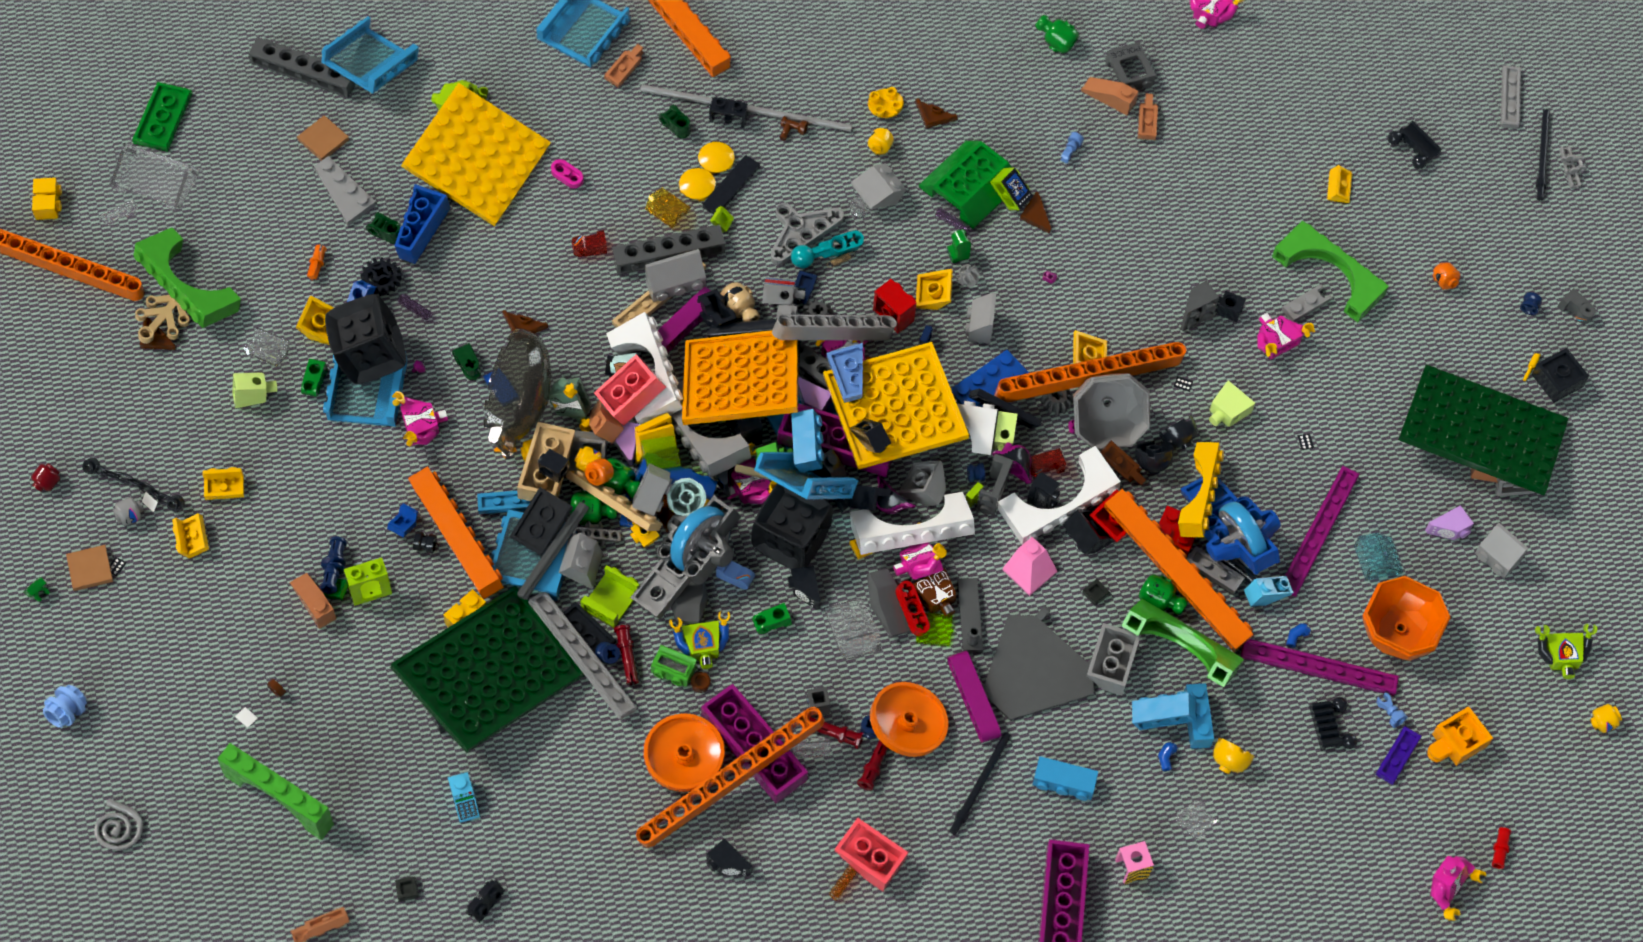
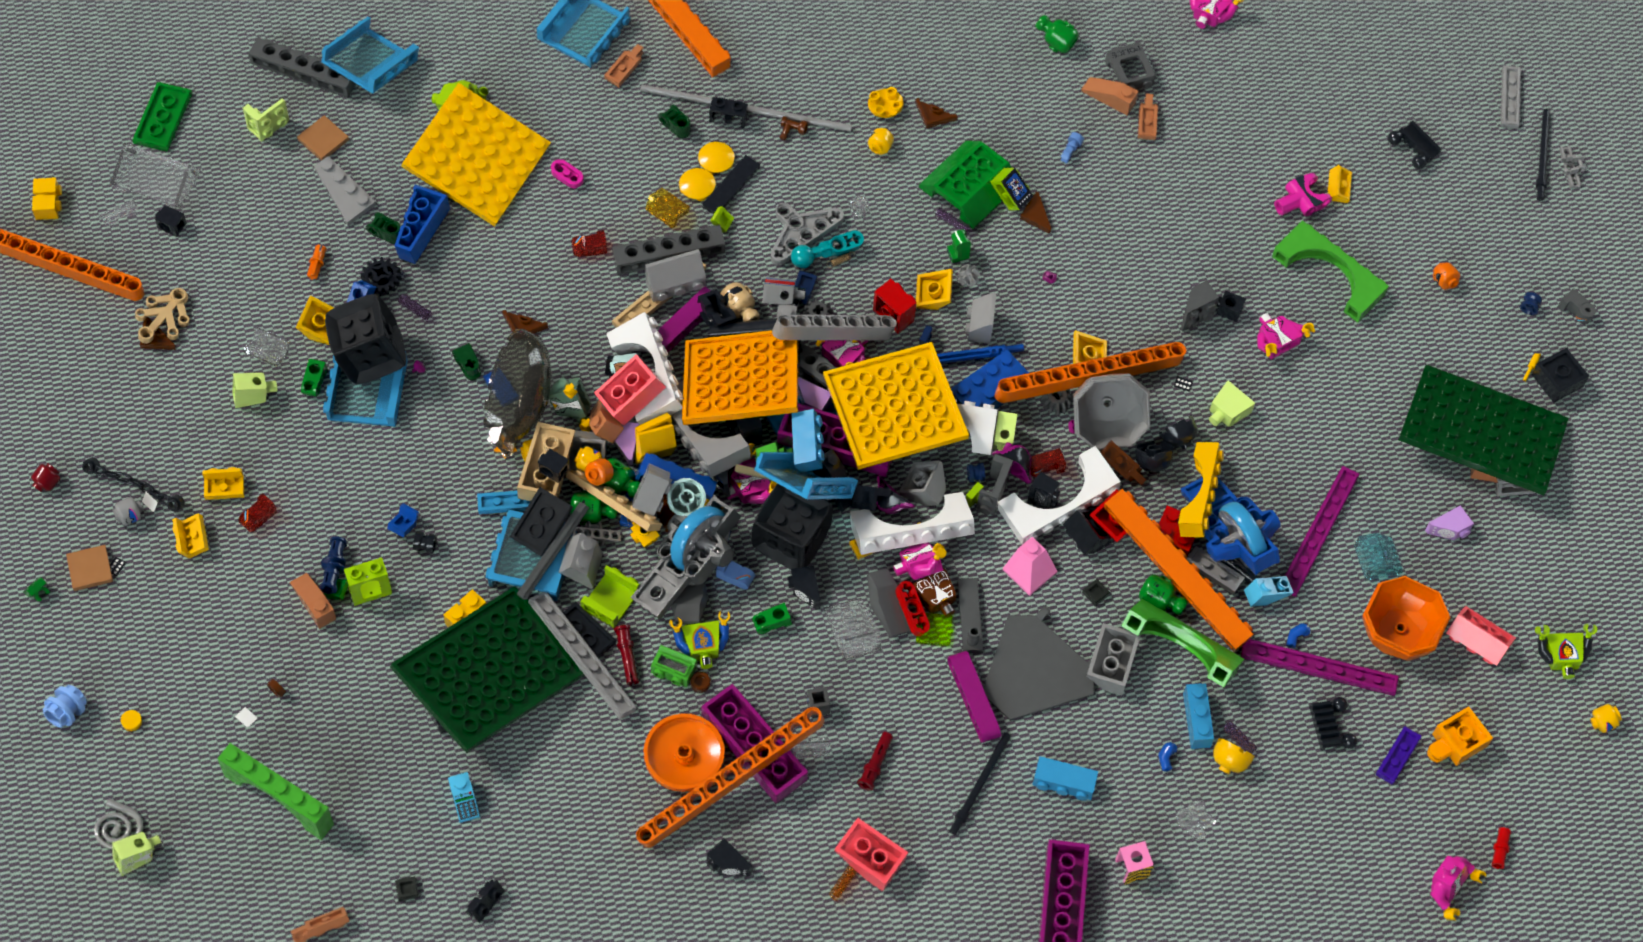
bright green arch [133,227,241,328] -> none
dark pink torso [392,391,448,447] -> none
orange brick [408,466,504,599] -> none
dark blue wheel [595,642,620,664] -> none
clear neon green piece [641,436,681,469] -> none
dark red pin [809,717,864,749] -> none
medium blue wing [827,343,863,403] -> none
black slope [850,418,891,453] -> none
light grey slope [851,163,906,210] -> none
dark blue wheel [860,715,877,739] -> none
orange dish [870,682,948,757] -> none
black tile [969,388,1042,429] -> none
dark azure brick [1132,691,1196,730] -> none
light grey hinge [1282,284,1333,322] -> none
black sticker [1297,434,1314,450] -> none
medium blue piece [1376,693,1408,728] -> none
light grey slope [1475,523,1528,579] -> none
none -> yellowish green torso [112,832,162,876]
none -> yellow tile [121,710,142,731]
none -> black brick [155,205,187,237]
none -> clear red leg [238,493,277,532]
none -> yellowish green bracket [243,99,289,142]
none -> blue axle [937,344,1024,364]
none -> clear purple axle [1223,721,1257,754]
none -> dark pink connector [1274,173,1332,217]
none -> slope [1446,606,1516,666]

